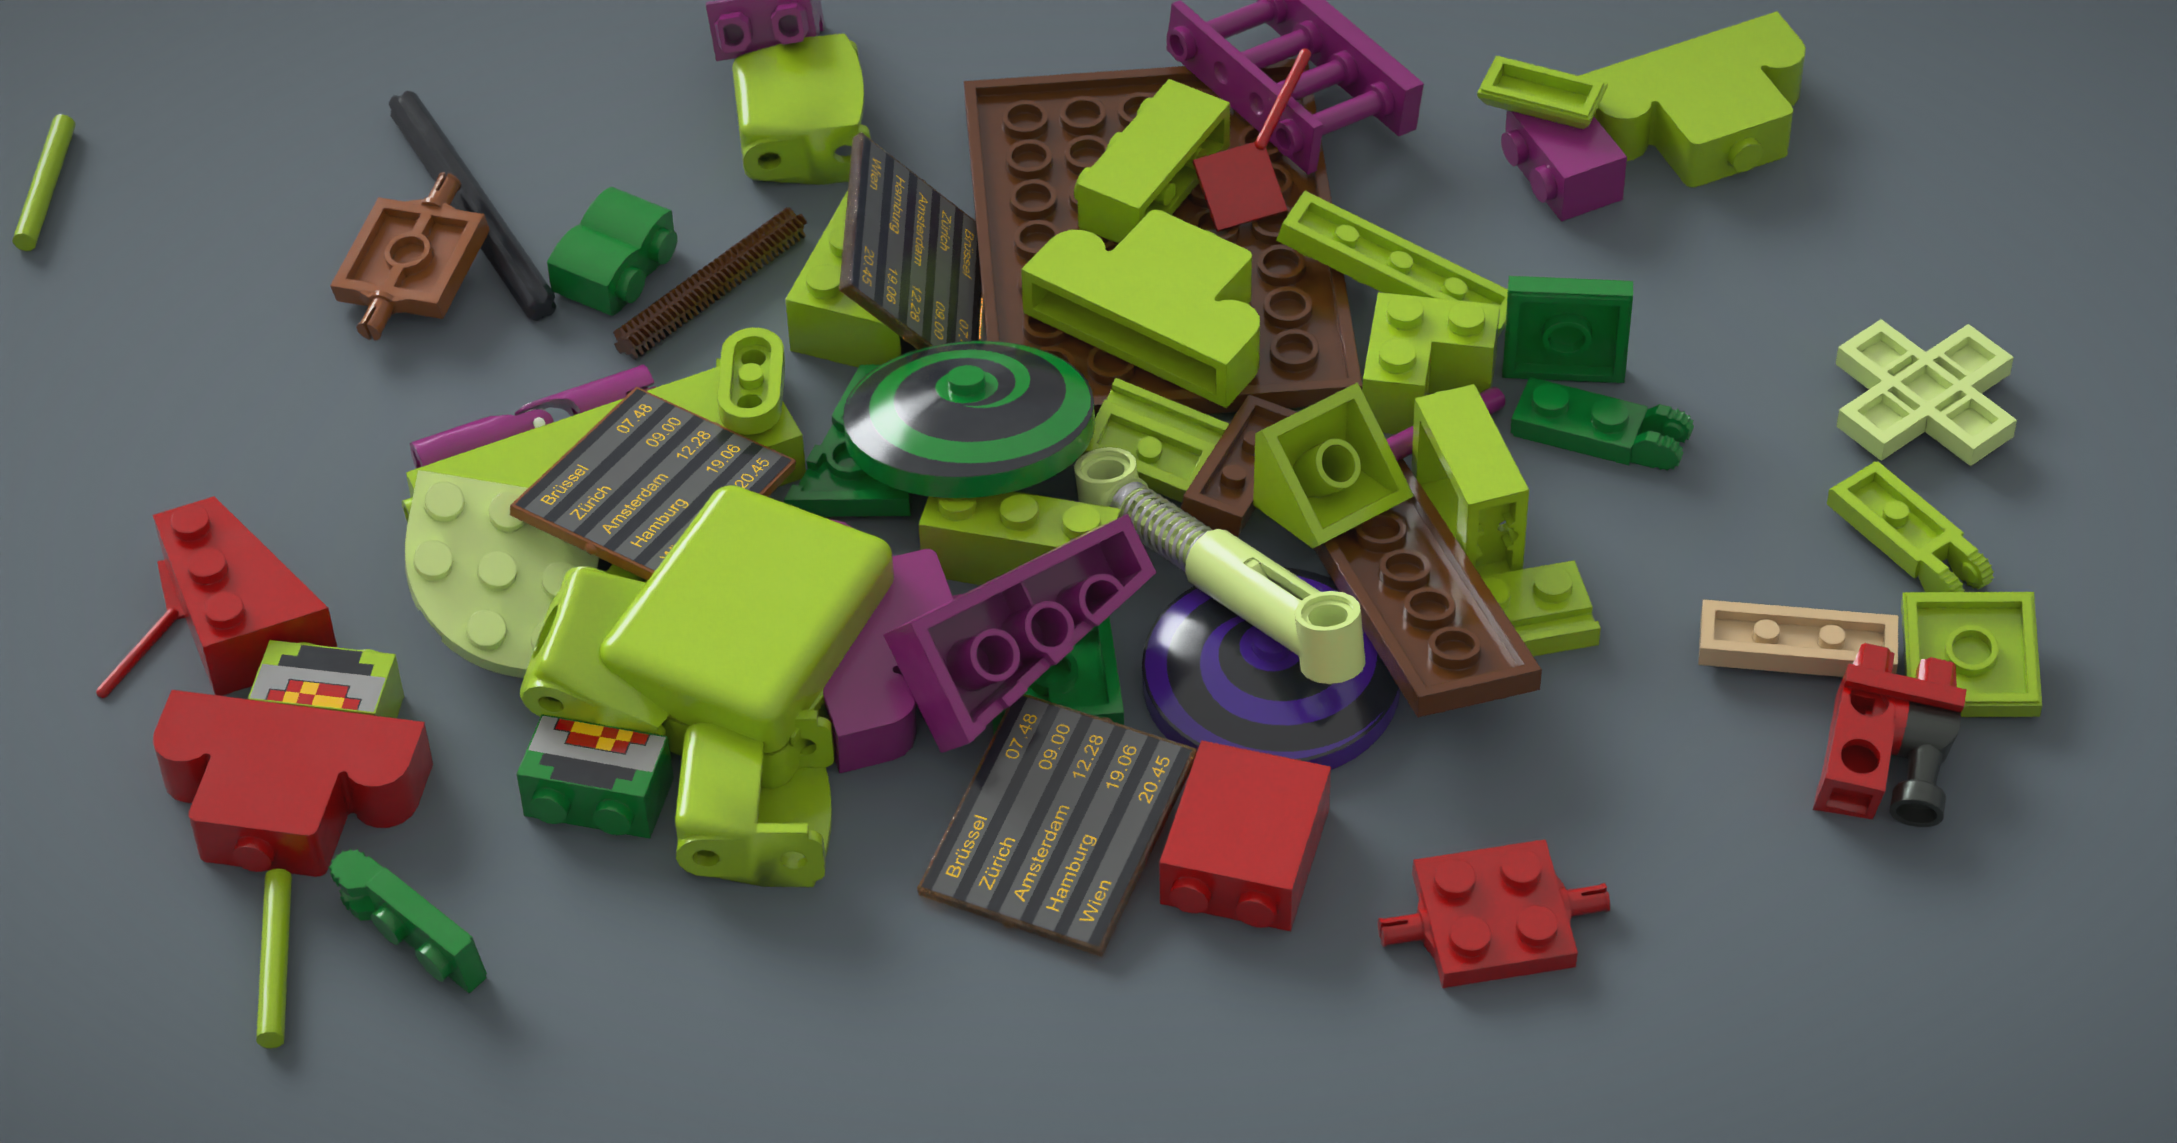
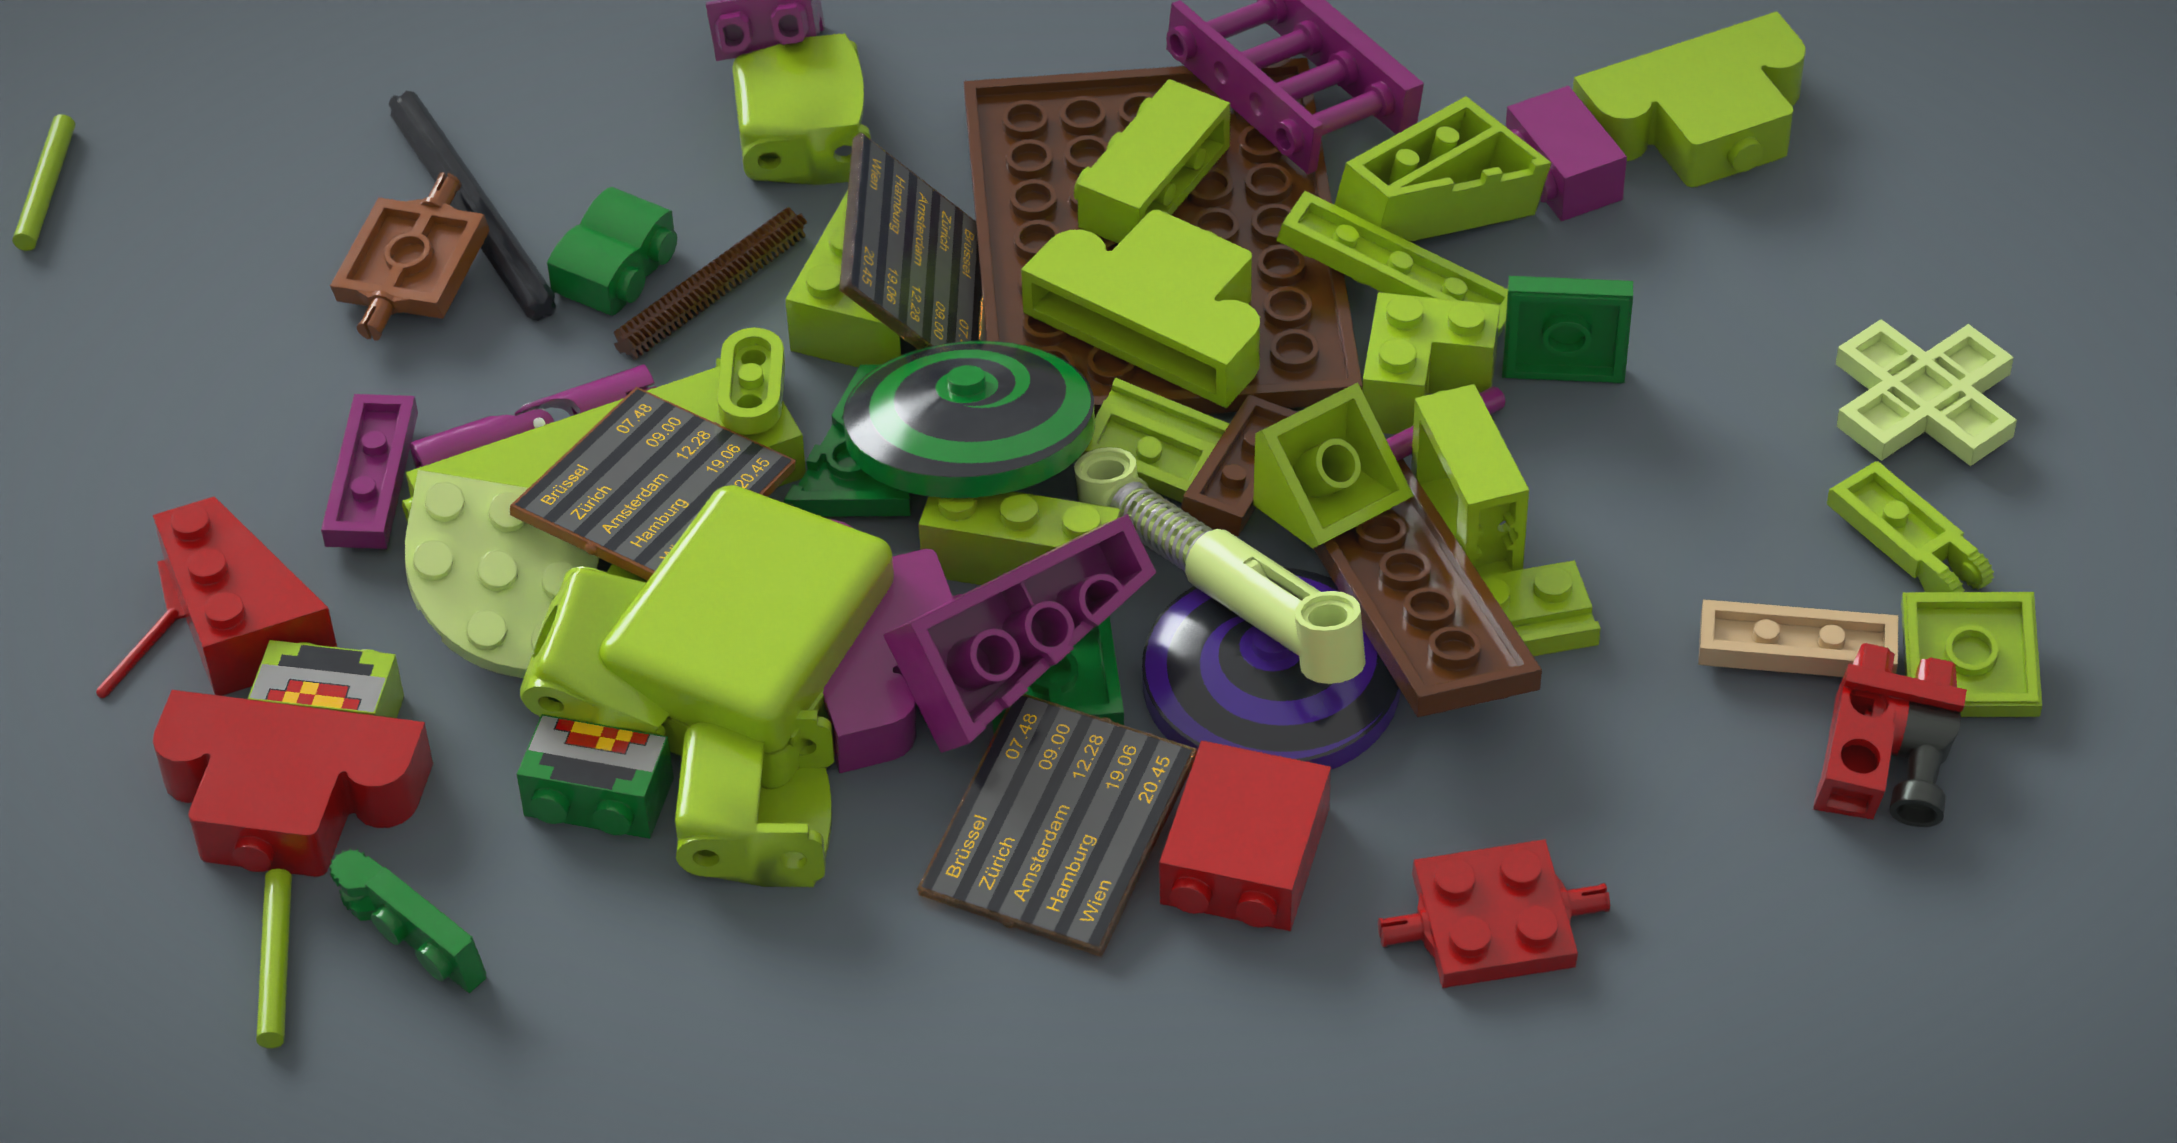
red piece [1192,48,1311,232] -> none
lime tile [1477,56,1608,129] -> none
green hinge [1510,377,1694,471] -> none
none -> magenta plate [321,394,418,549]
none -> lime wedge [1334,96,1551,242]

